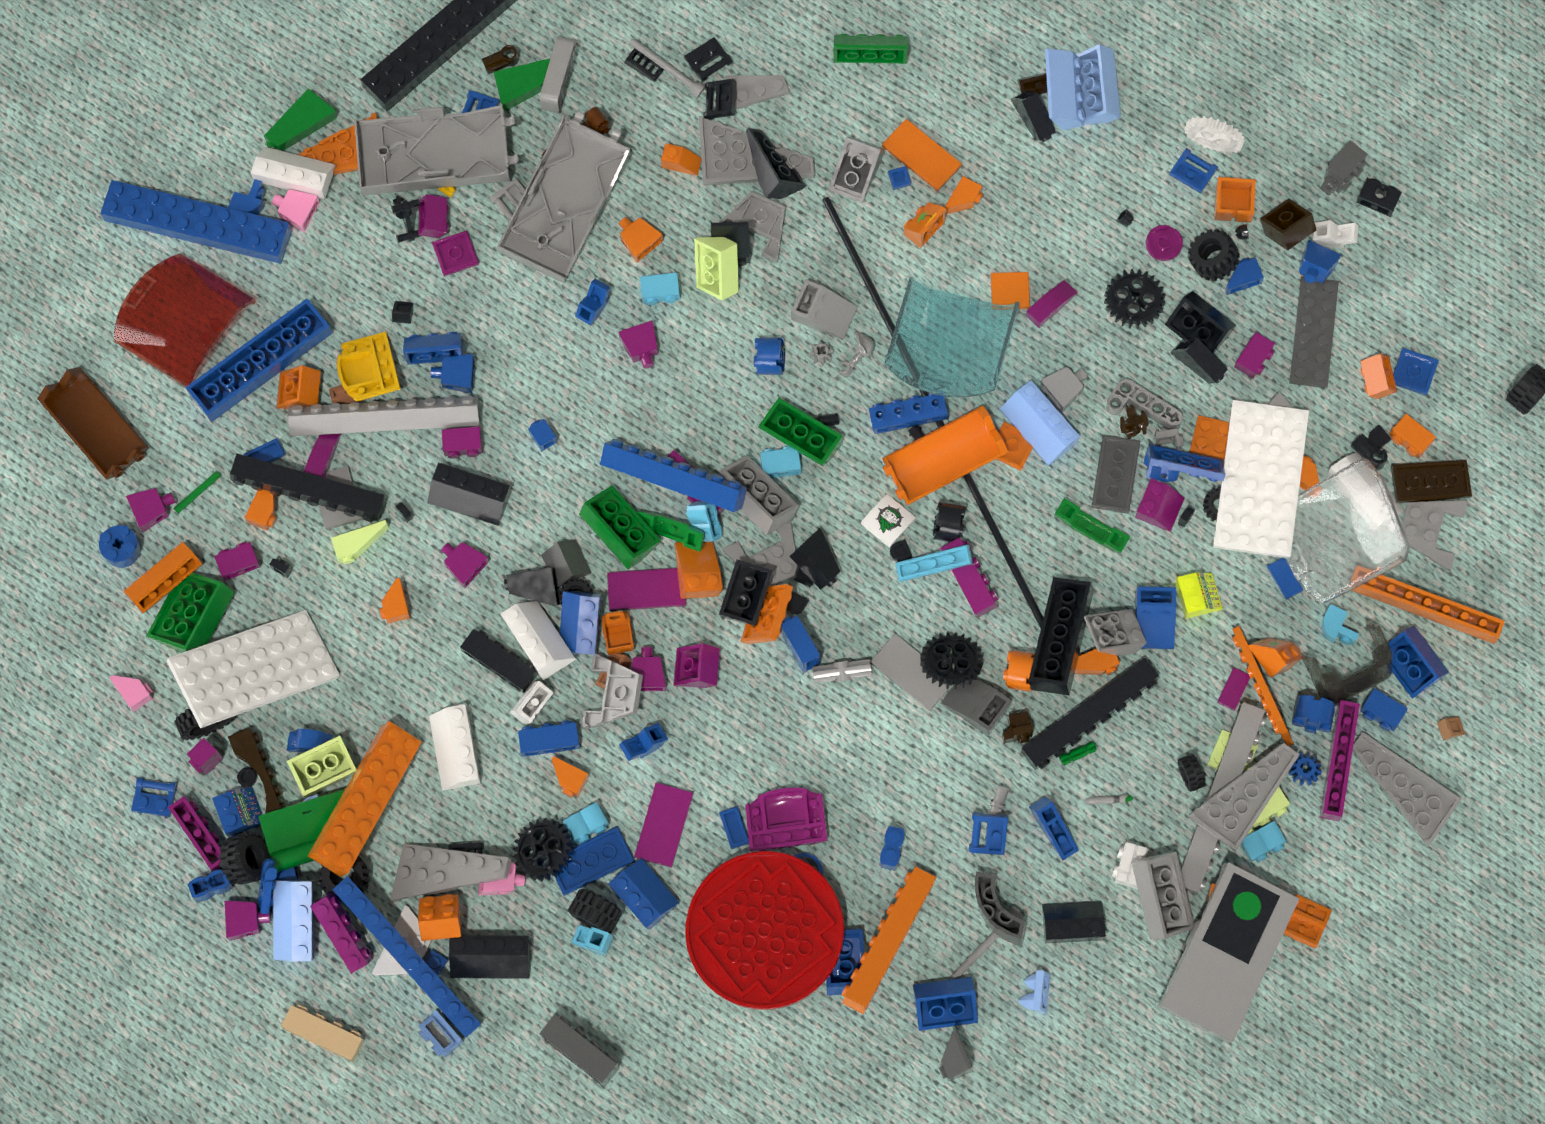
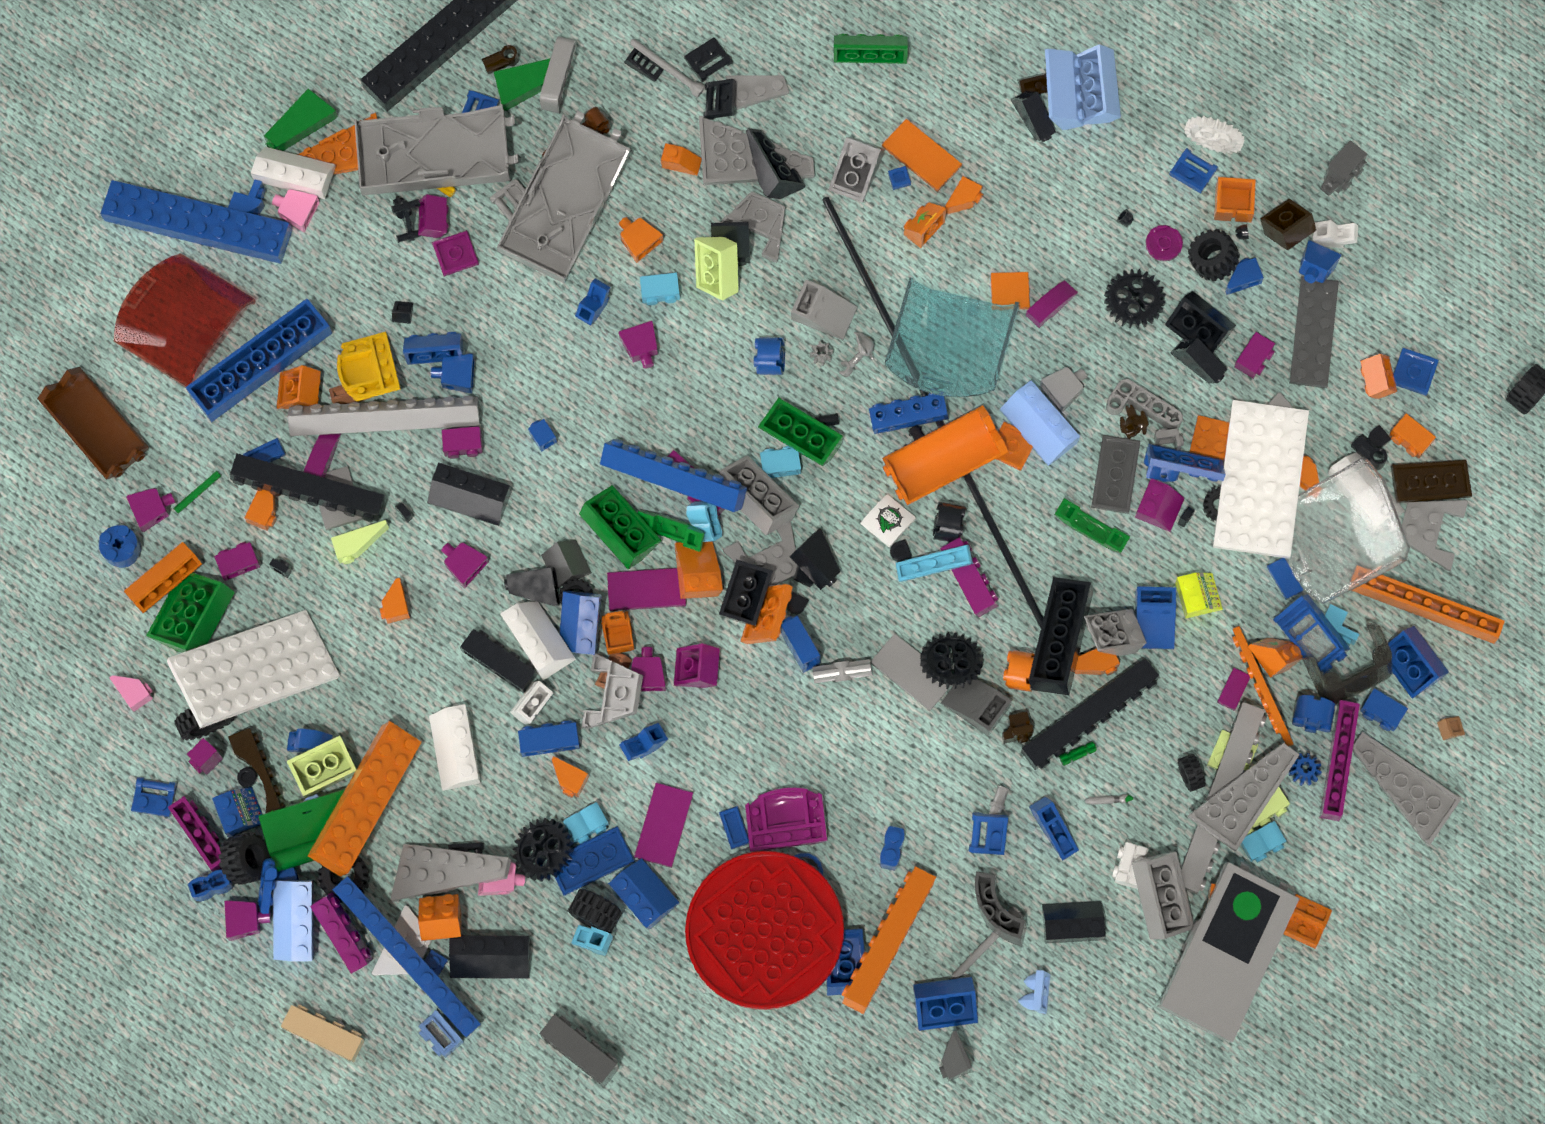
black brick [1356,177,1402,217] -> none
none -> blue door [1273,594,1350,674]

